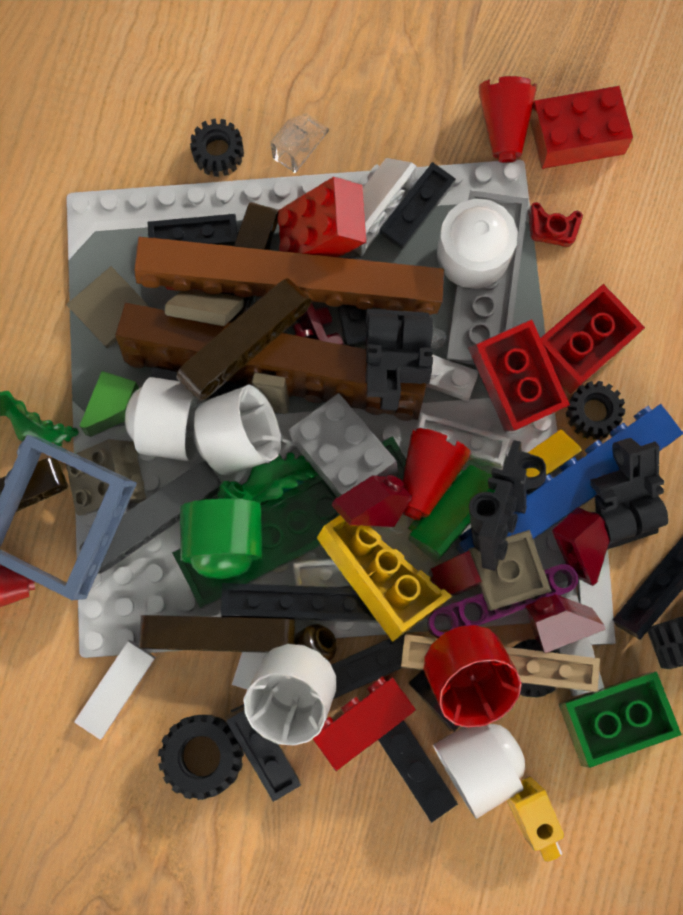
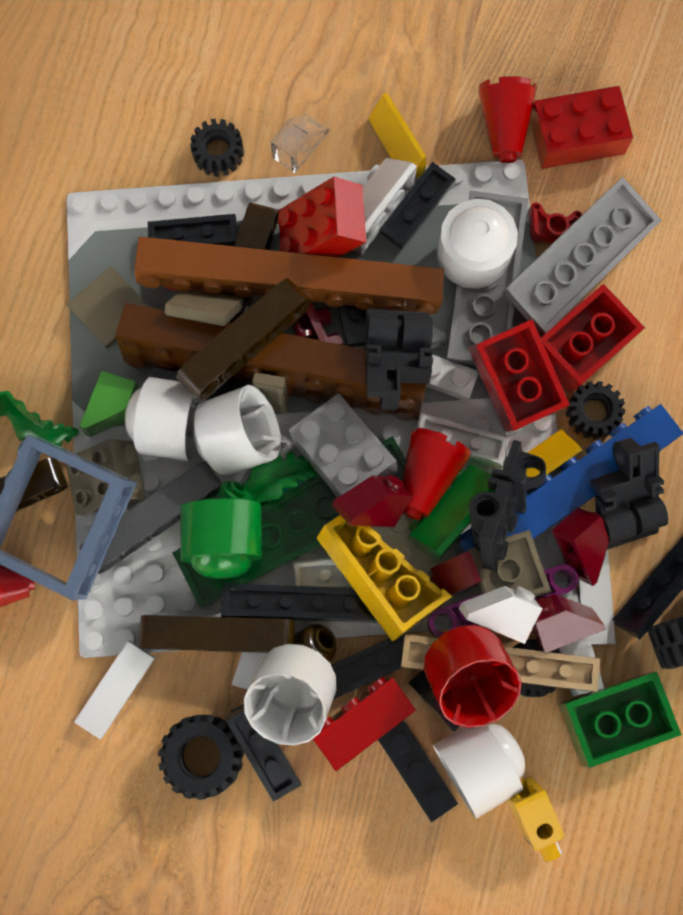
none -> yellow slope [369,93,427,179]
none -> white slope [459,586,542,644]
none -> light grey plate [502,177,662,336]

